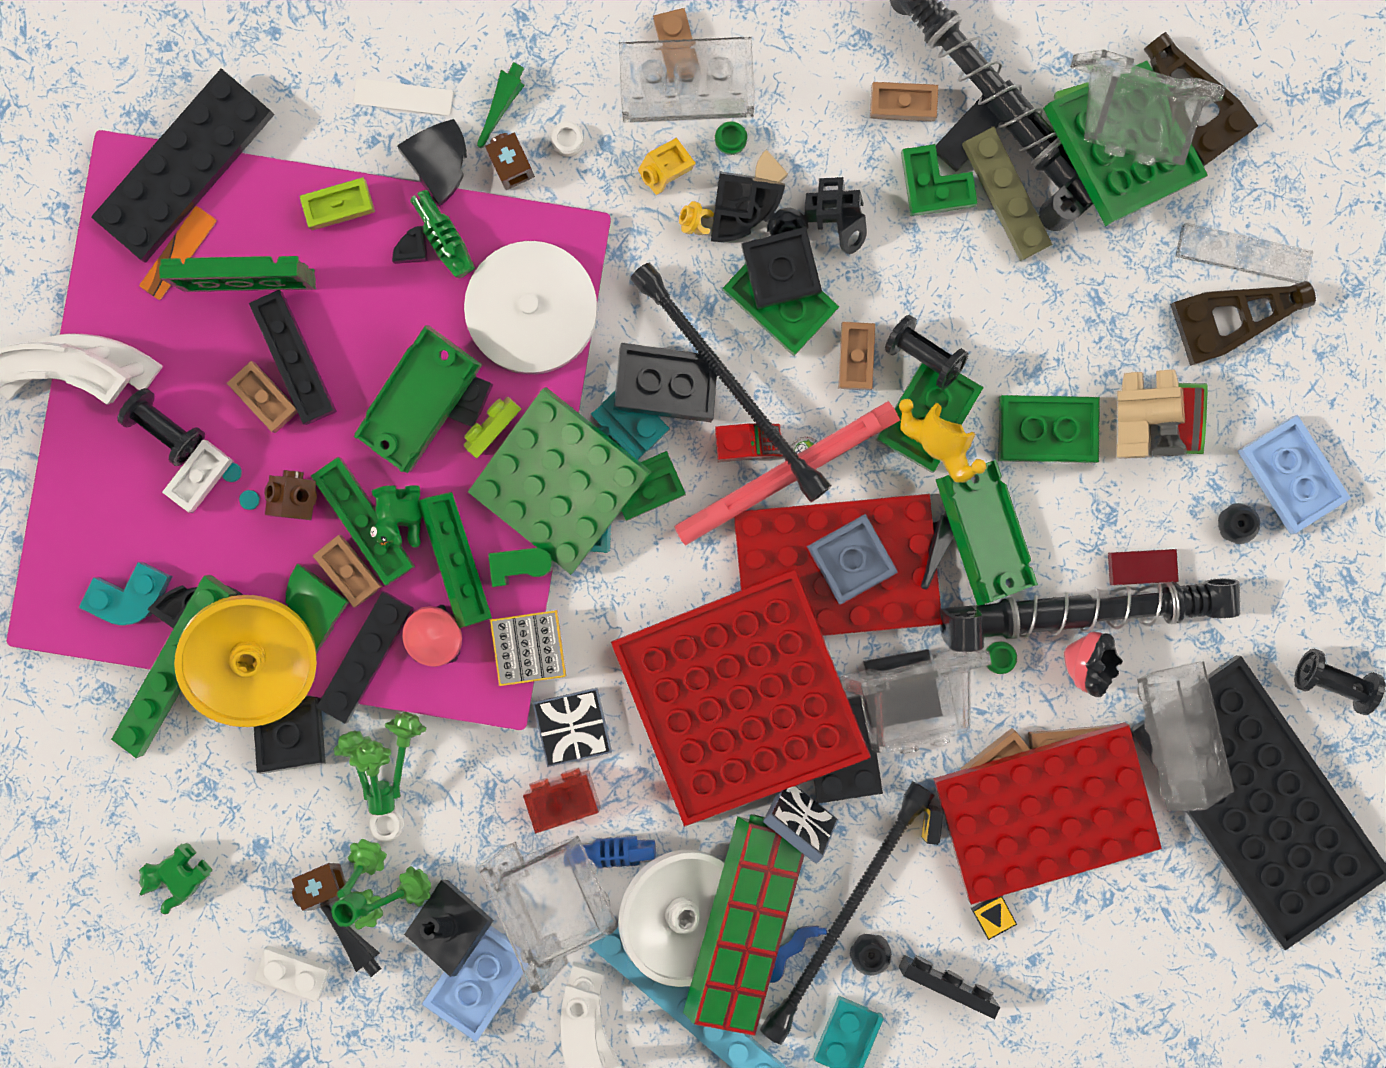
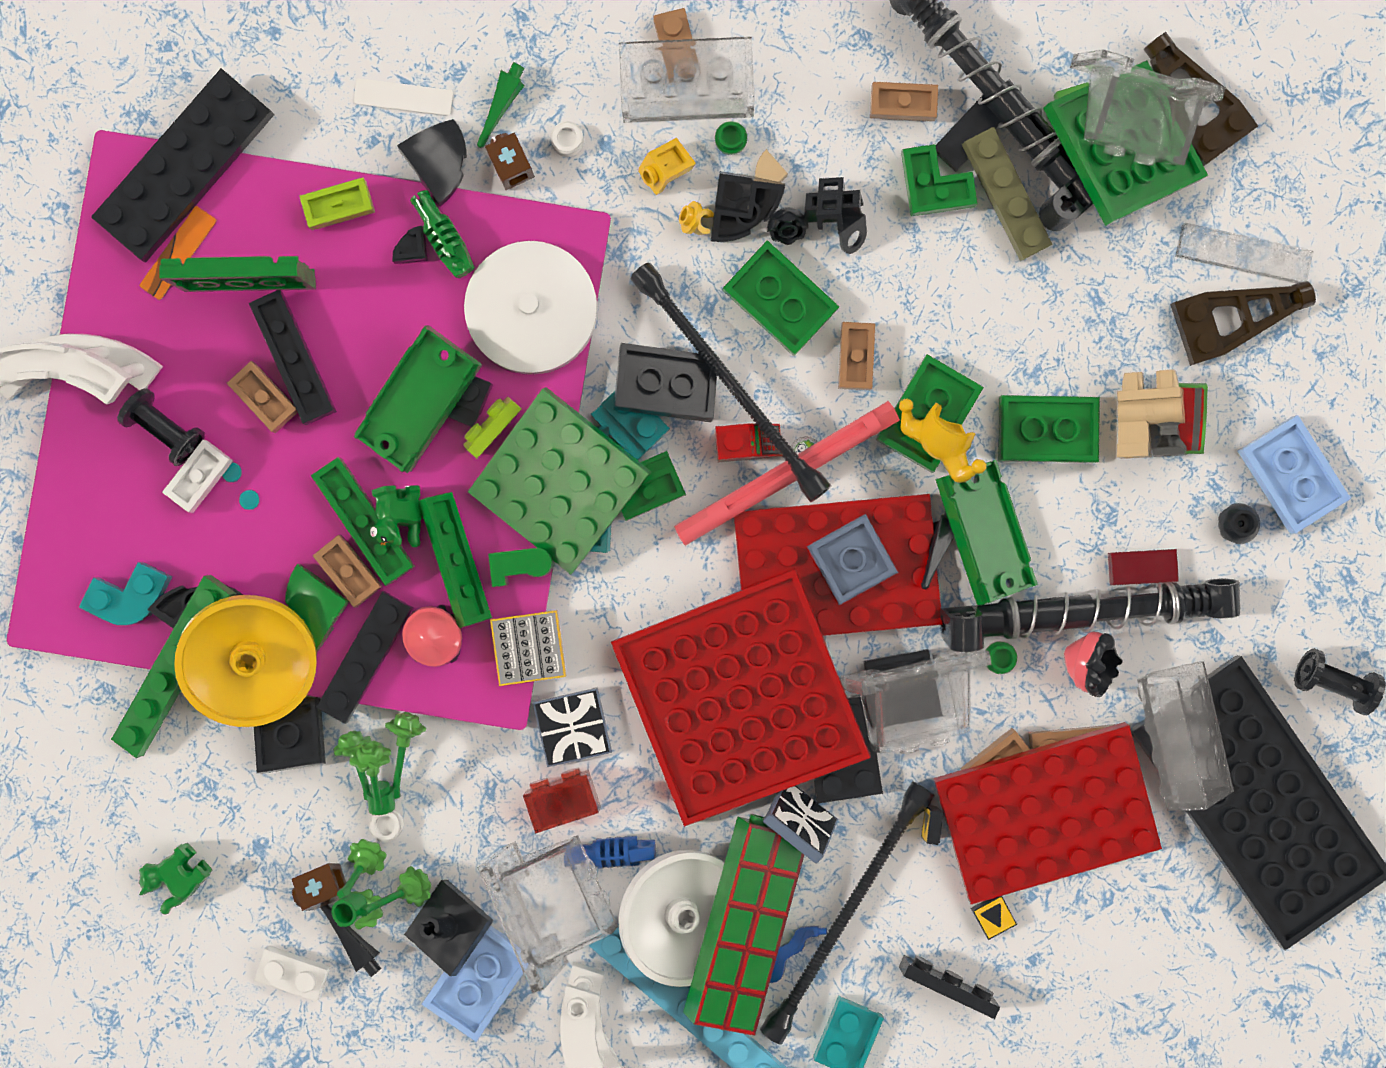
reddish brown brick [264,470,317,520] -> none
black plate [741,227,822,310] -> none
black plate [850,934,892,976] -> none
black hose [885,315,969,390] -> none

